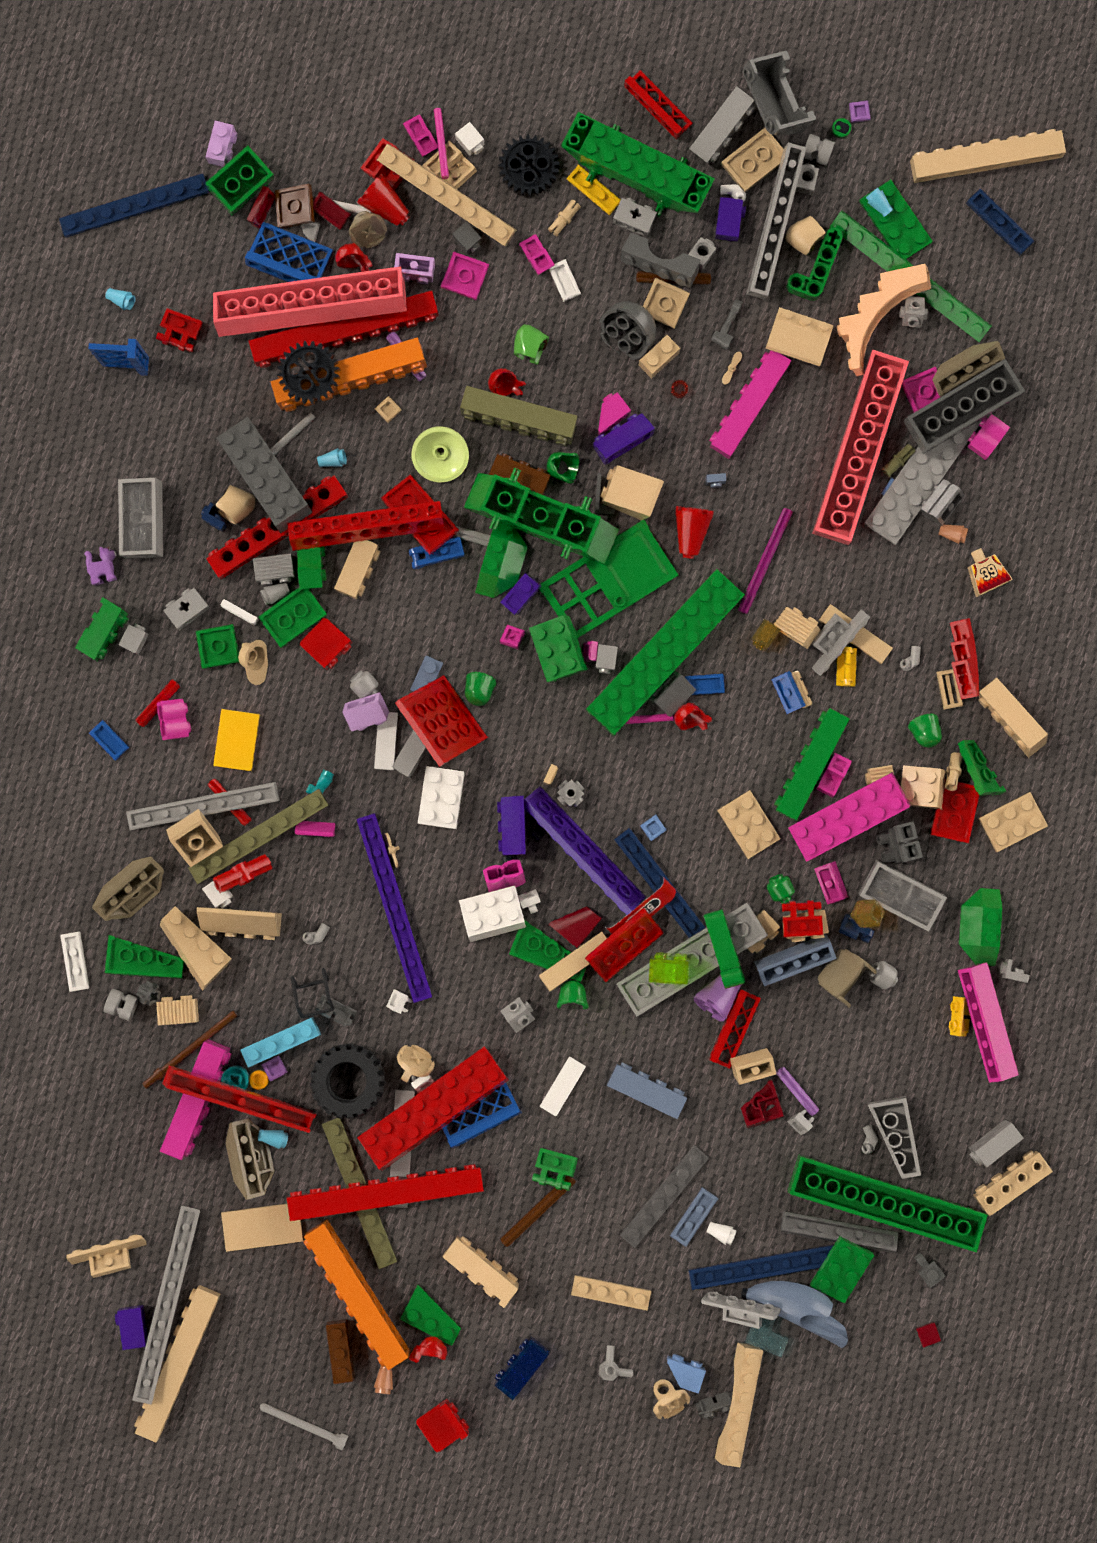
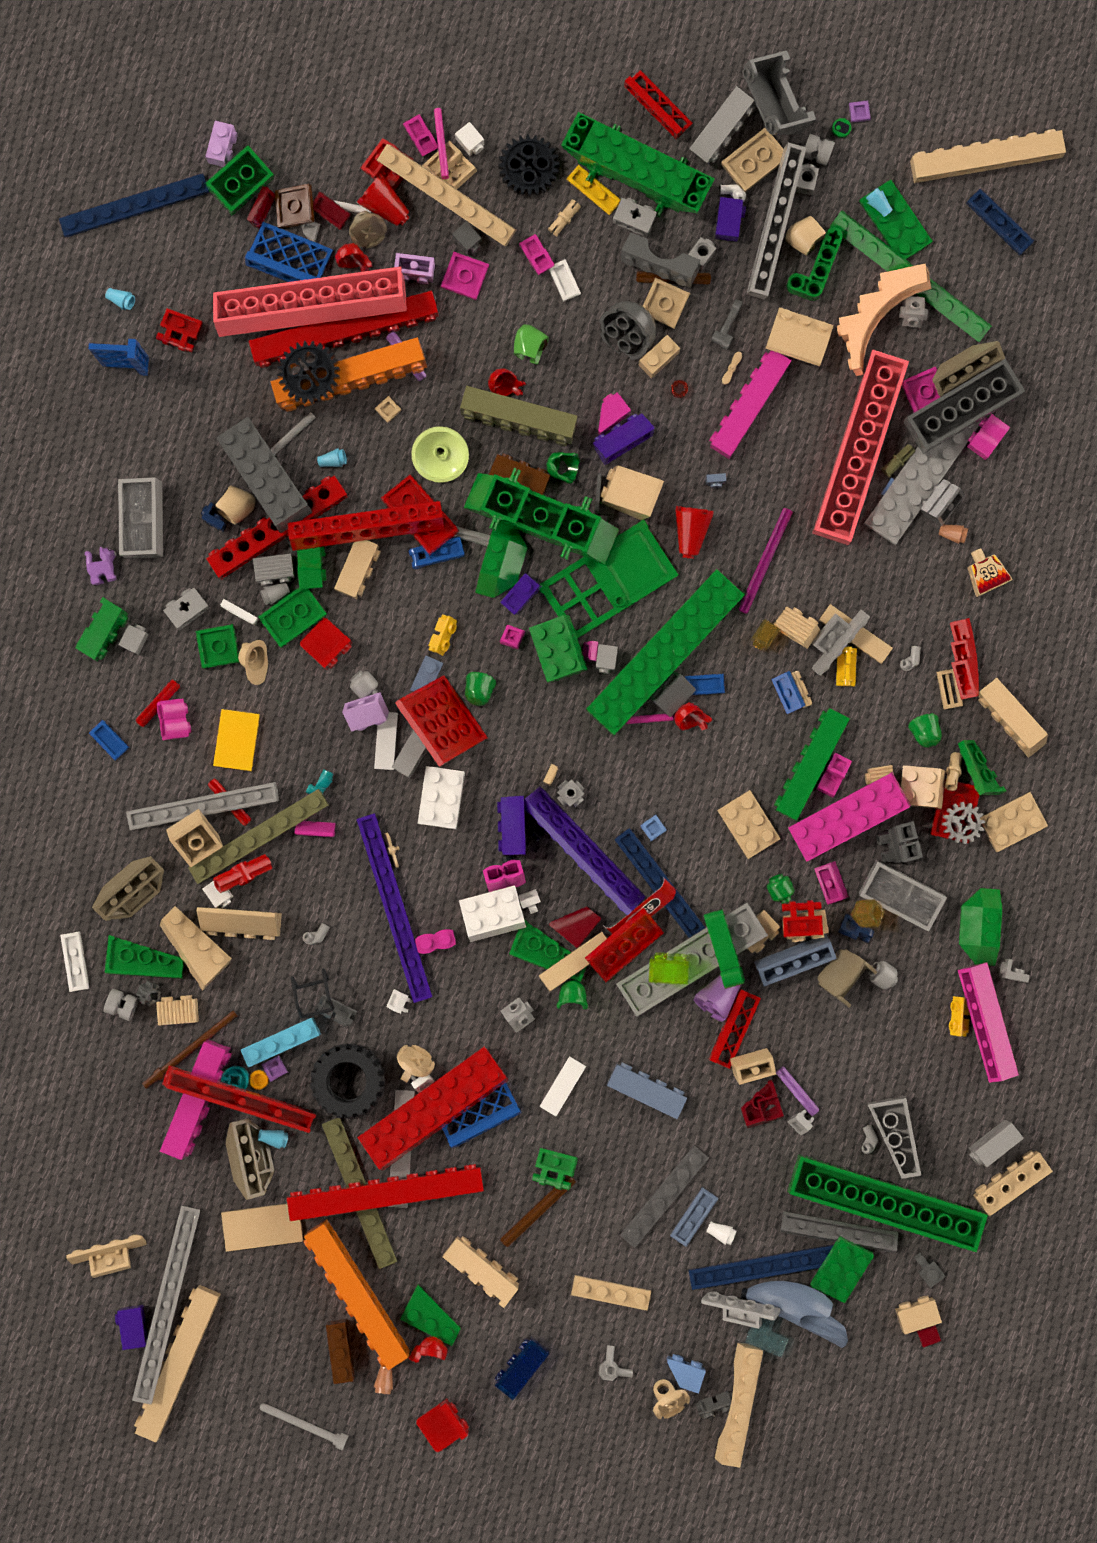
none -> dark pink brick [415,929,457,954]
none -> yellow hinge [428,614,457,656]
none -> tan brick [895,1296,942,1334]
none -> light grey gear [942,802,985,844]

